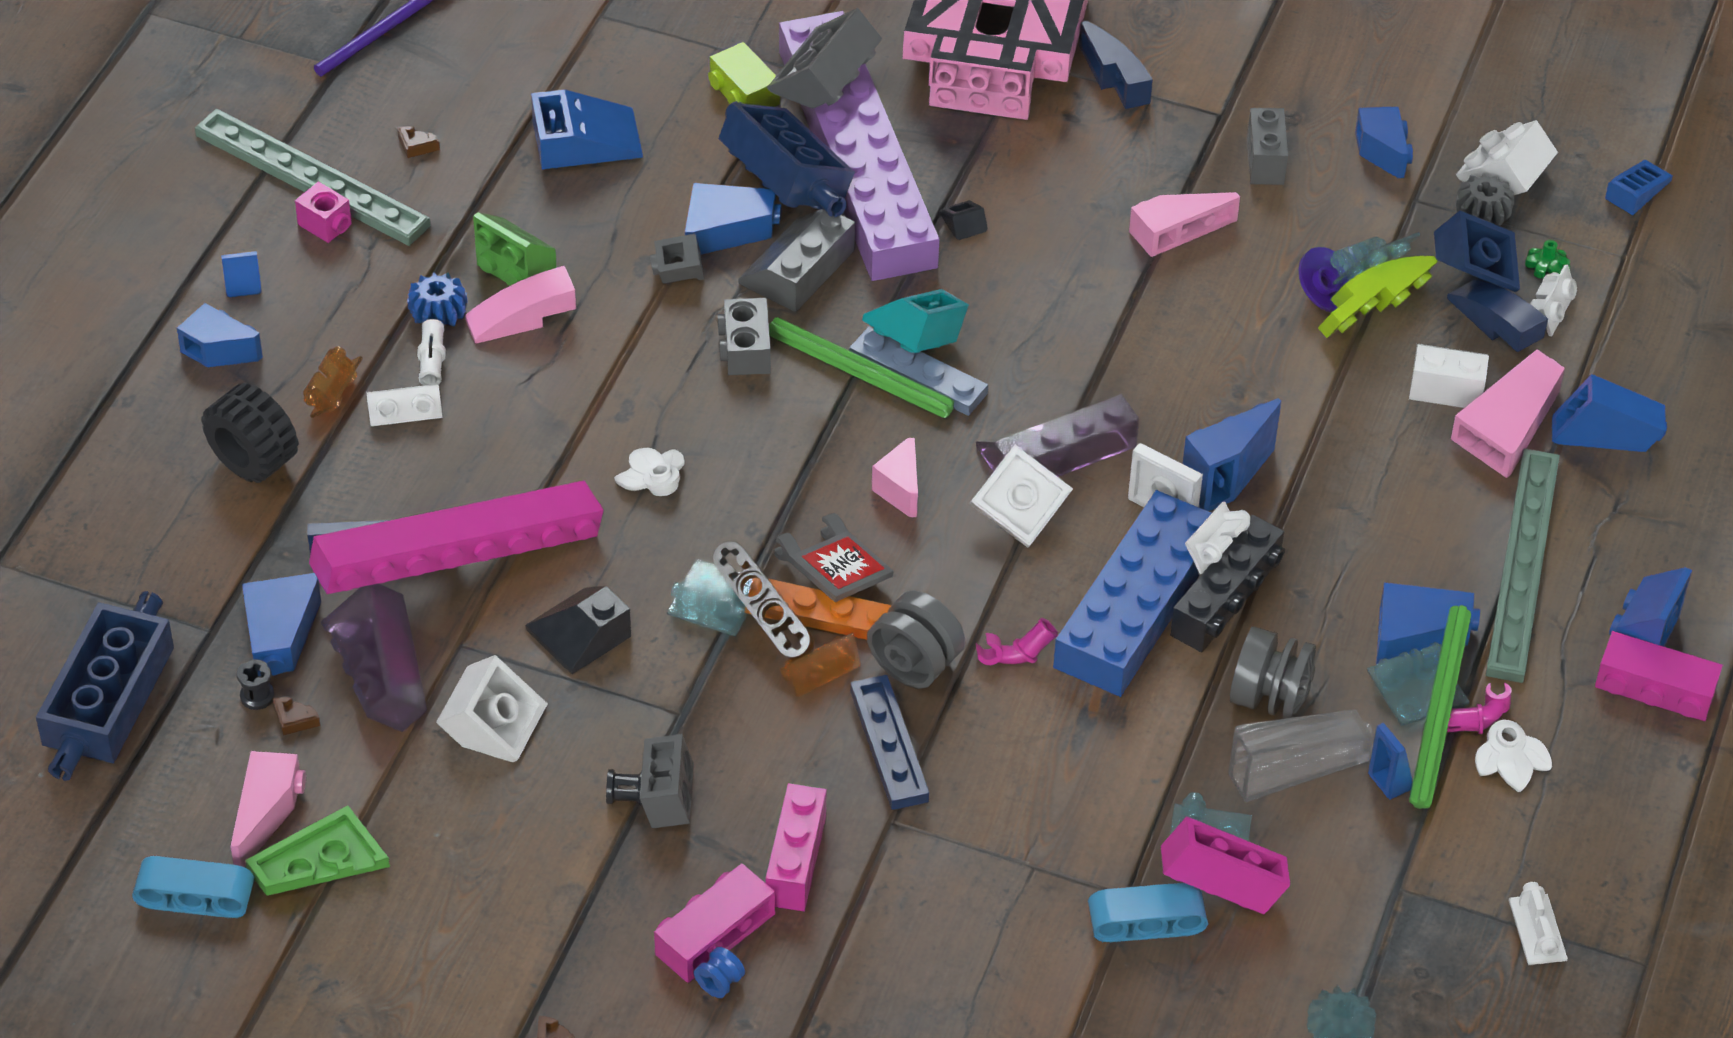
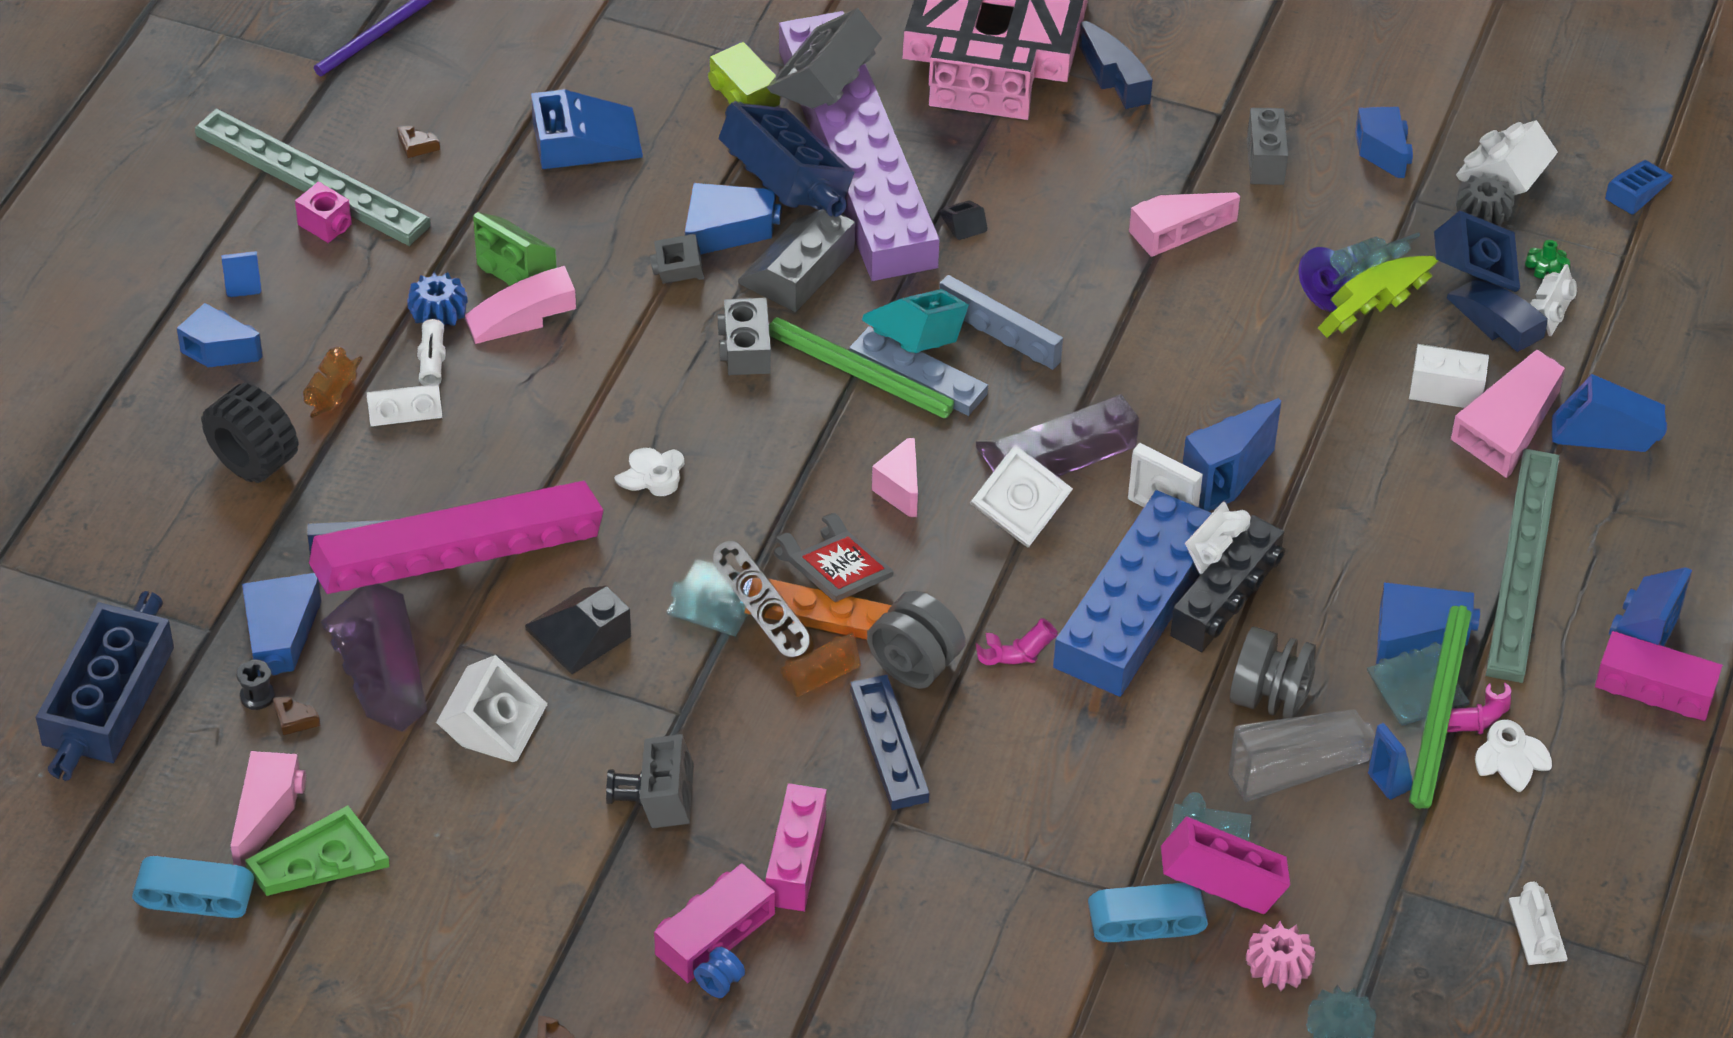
none -> sand blue plate [940,275,1063,370]
none -> bright pink gear [1246,921,1315,992]

